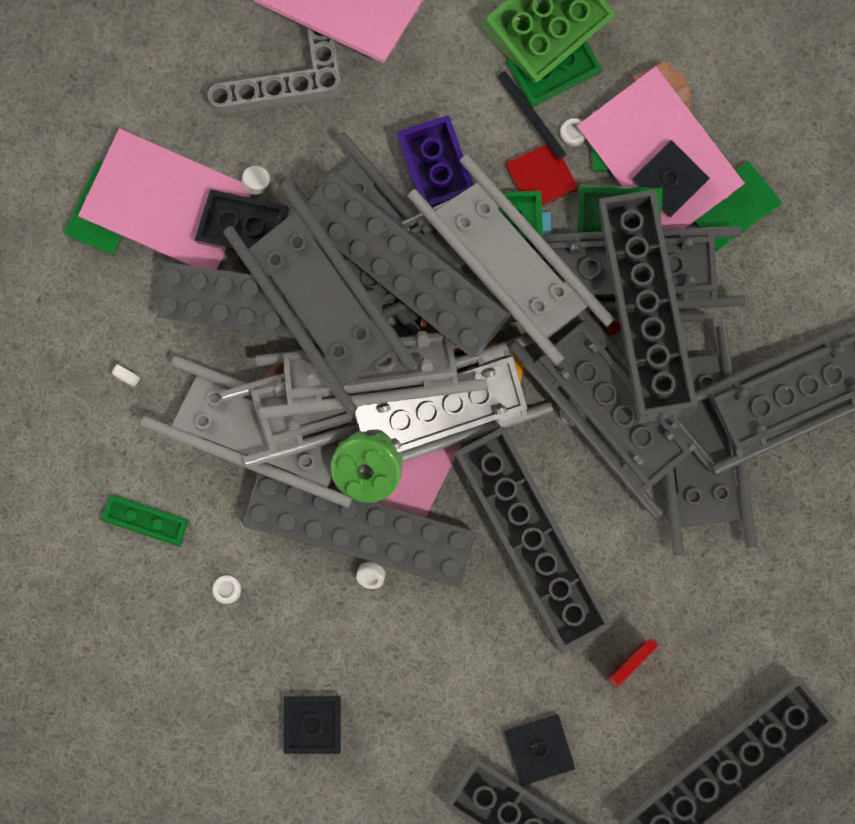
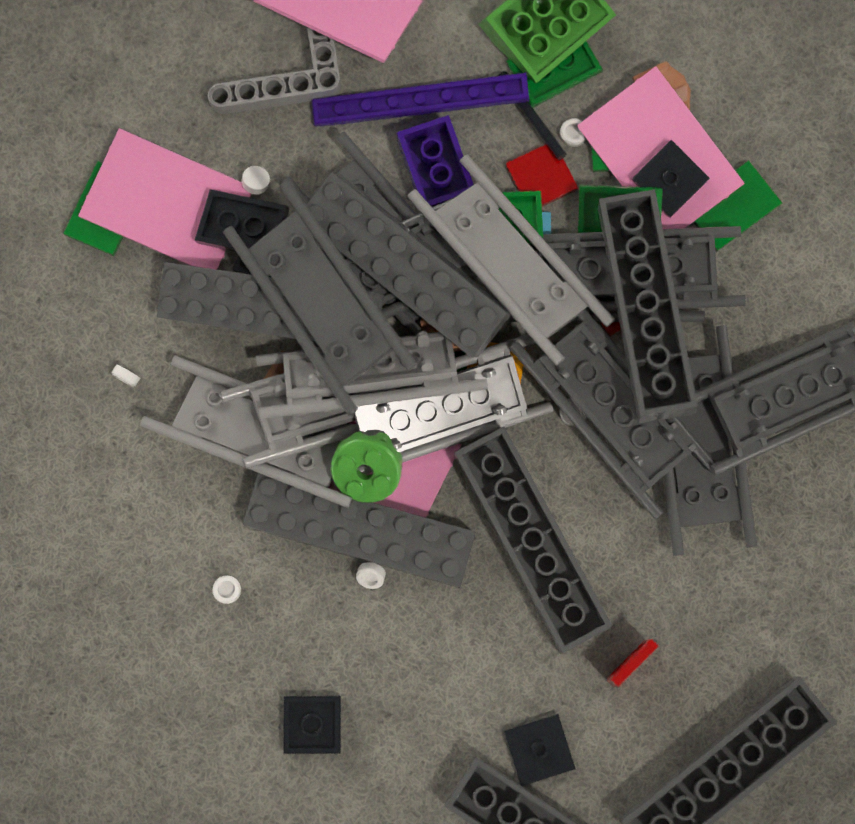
green tile [101,494,189,547] -> none
none -> dark purple tile [312,73,529,127]

